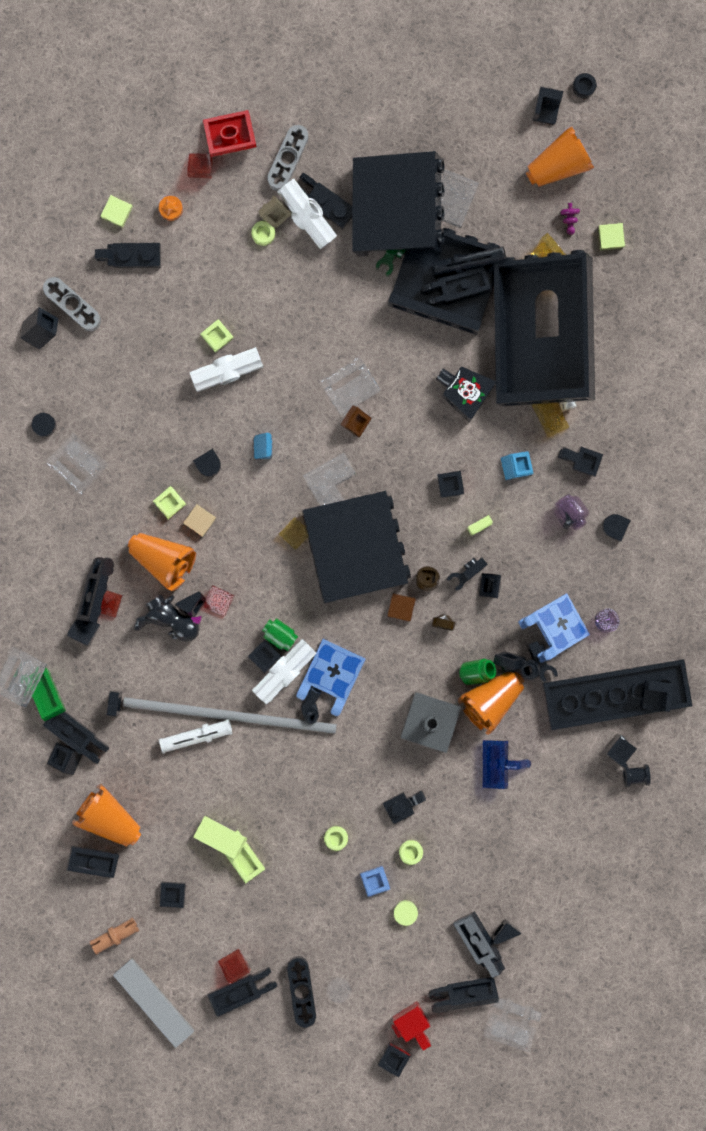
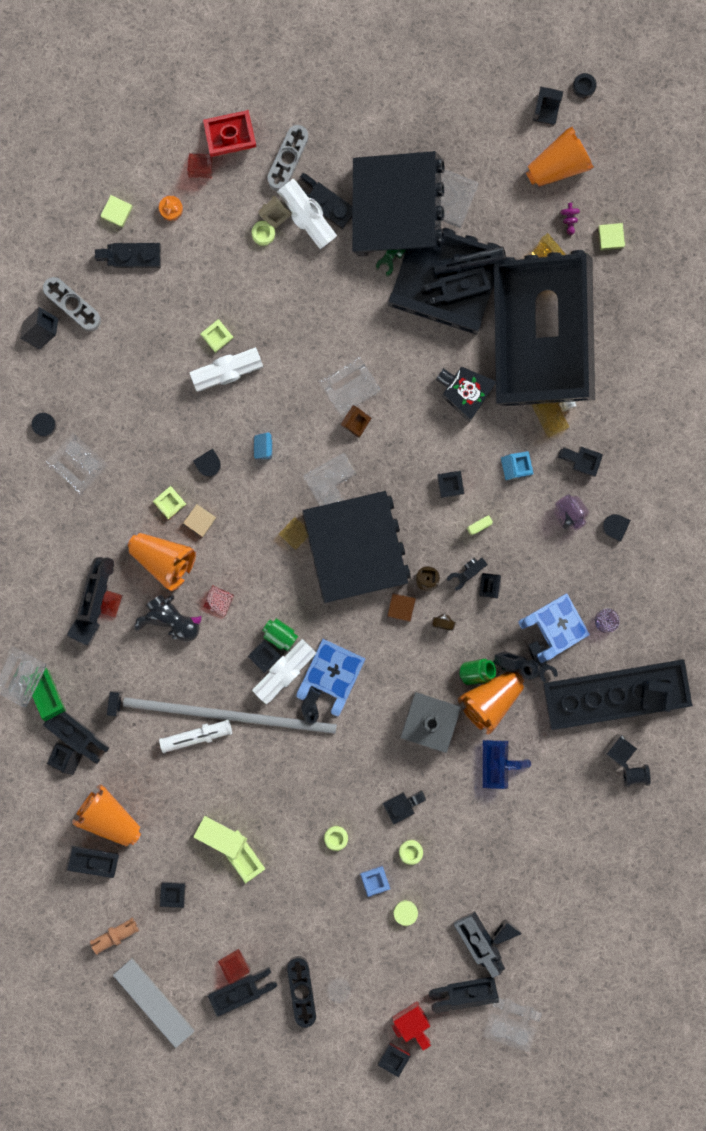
black slope [175,591,206,617] -> none

